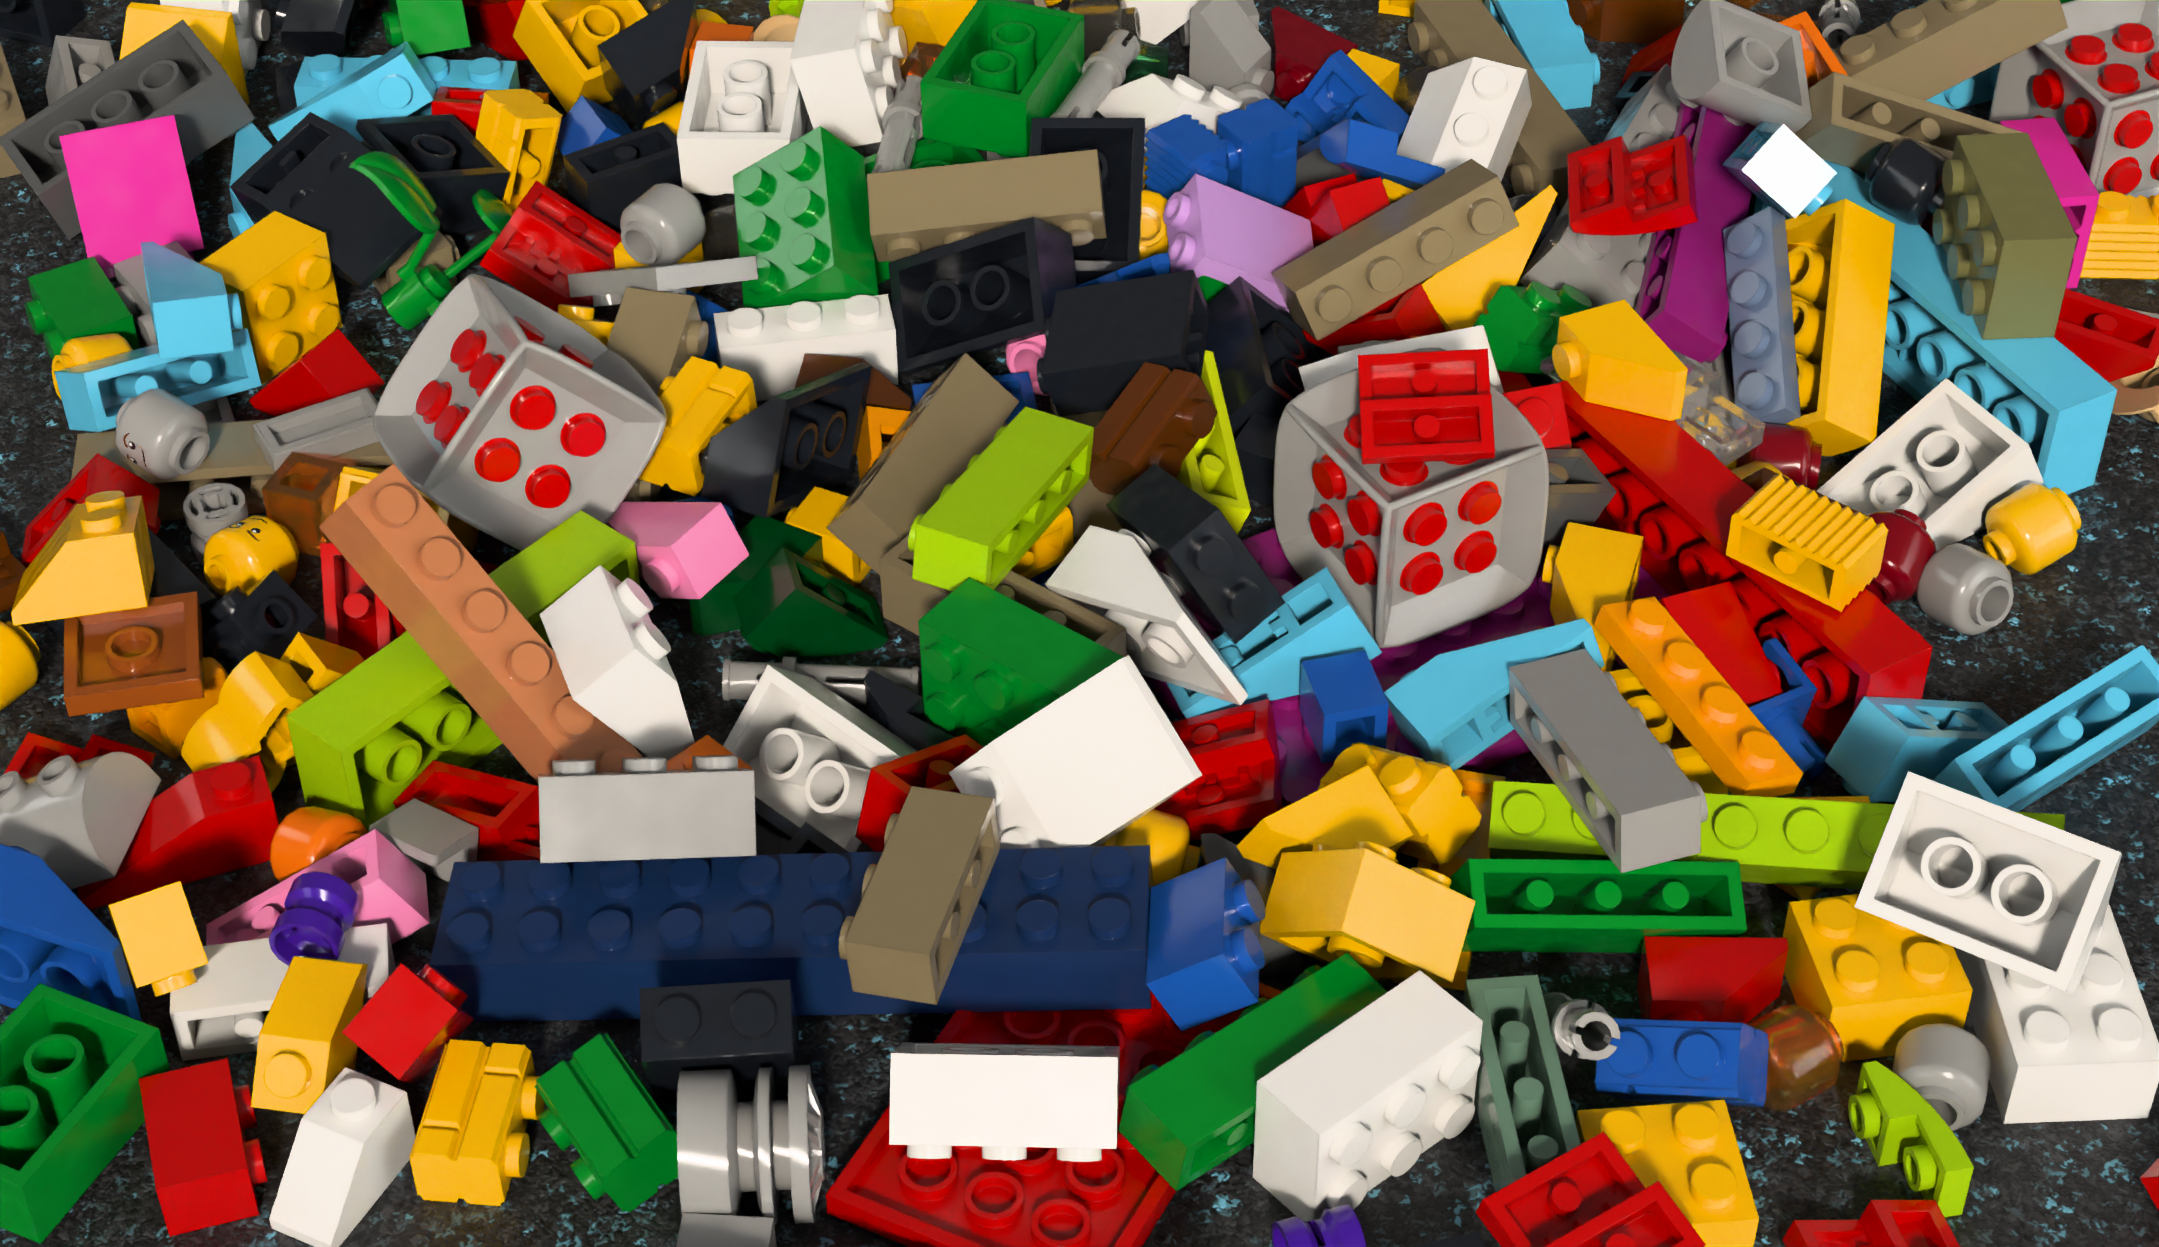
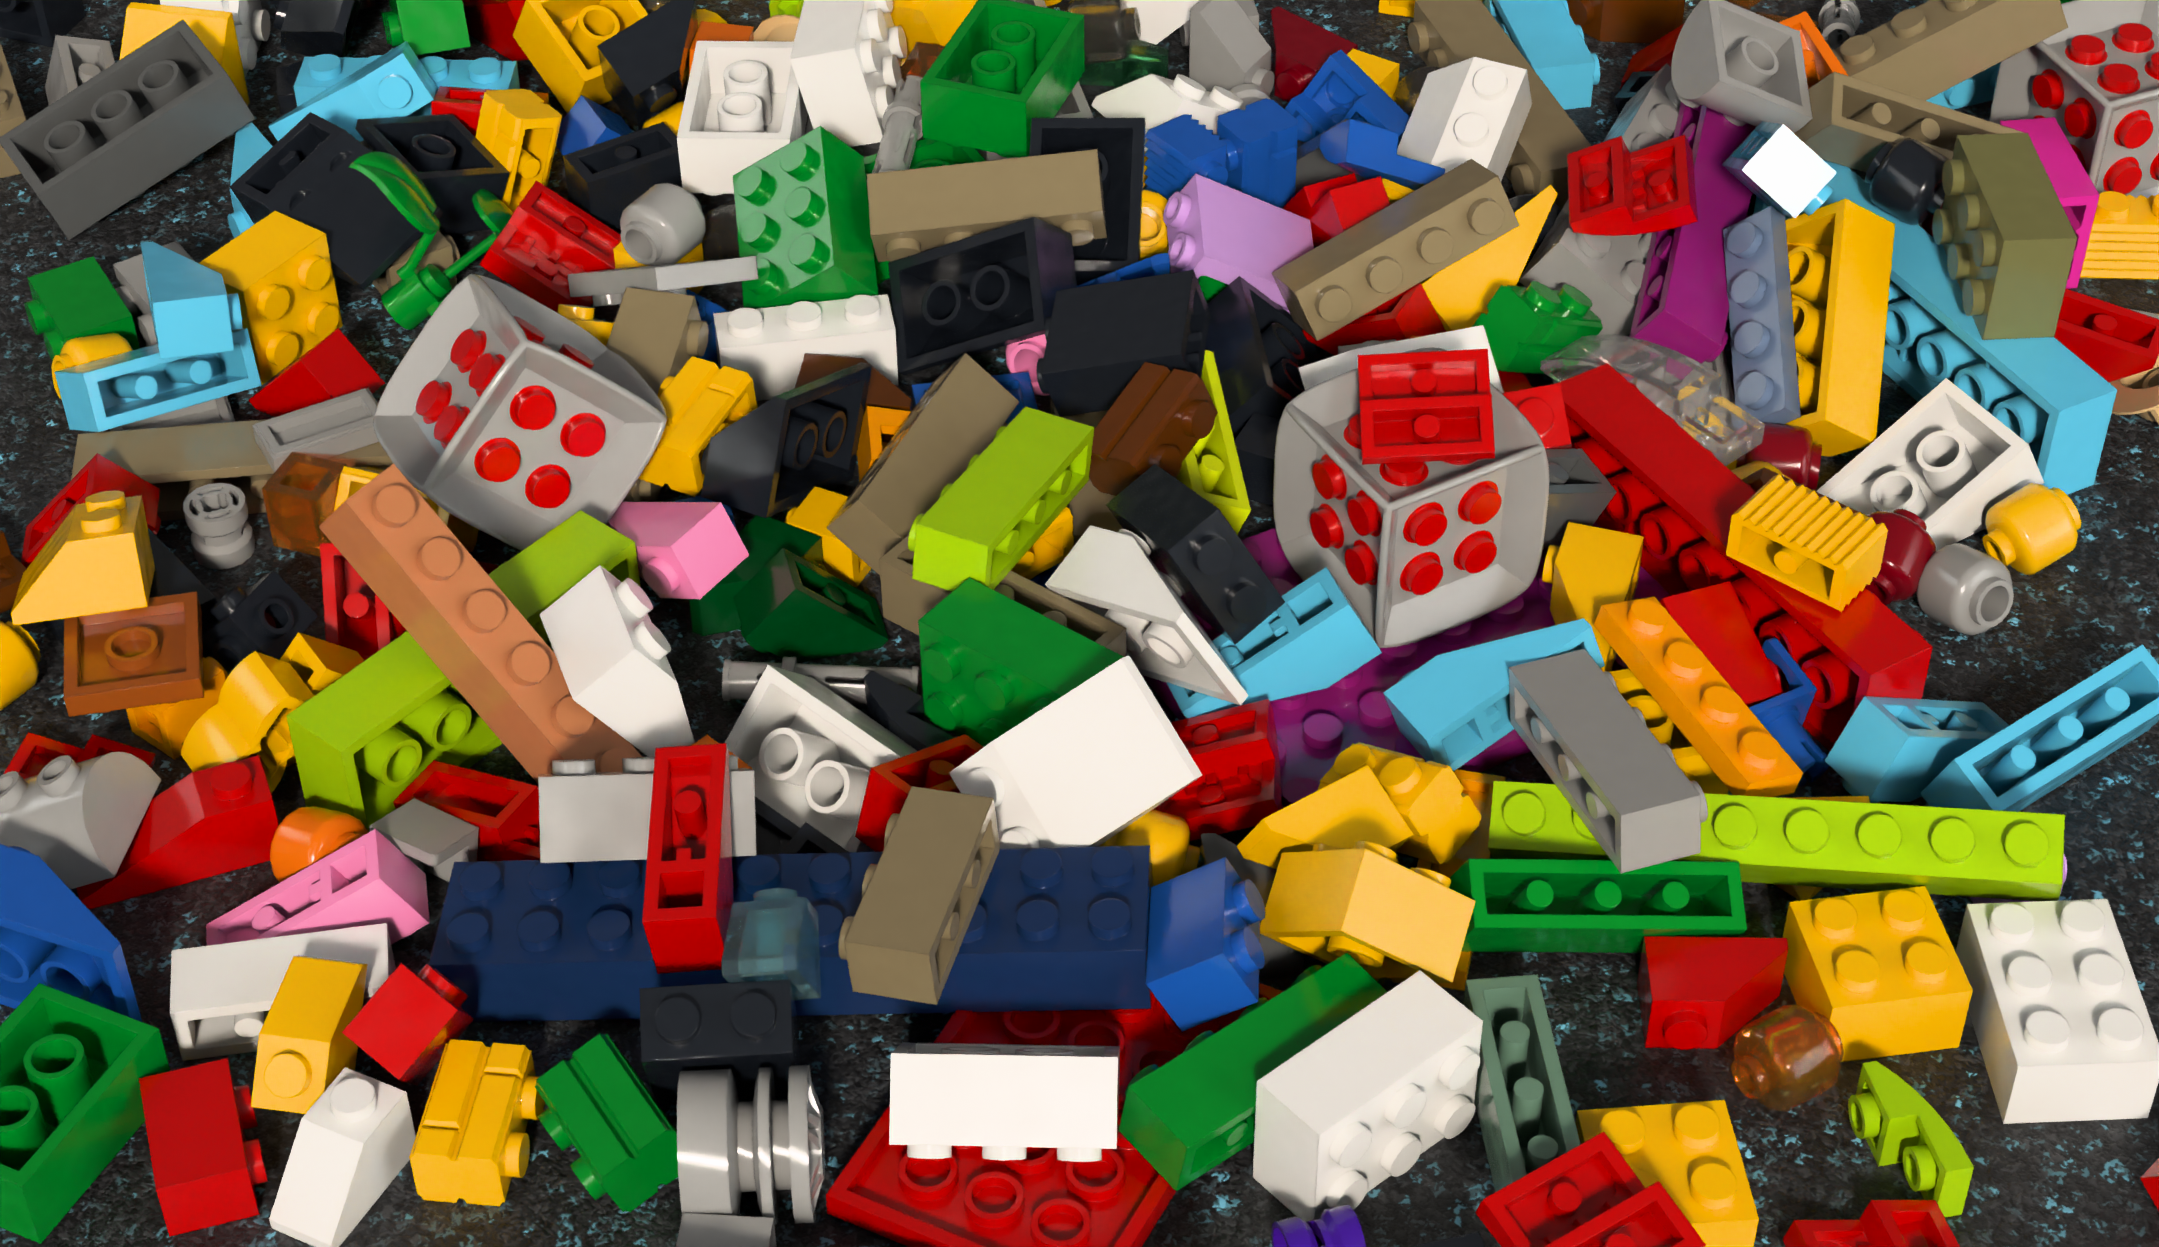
dark pink brick [59,114,205,278] -> none
yellow slope [107,881,209,997] -> none
light grey head [115,388,210,479] -> none
yellow head [203,515,299,597] -> none
dark purple wheel [269,872,360,966] -> none
light grey pin [1049,29,1140,118] -> none
blue brick [1299,650,1389,763] -> none
light grey pin [1543,992,1620,1061] -> none
yellow slope [1552,299,1688,421] -> none
blue brick [1595,1018,1769,1107] -> none
white slope [1854,771,2122,993] -> none
light grey head [1892,1023,1991,1131] -> none
none -> red slope [642,743,734,974]
none -> clear light blue slope [722,888,821,1000]

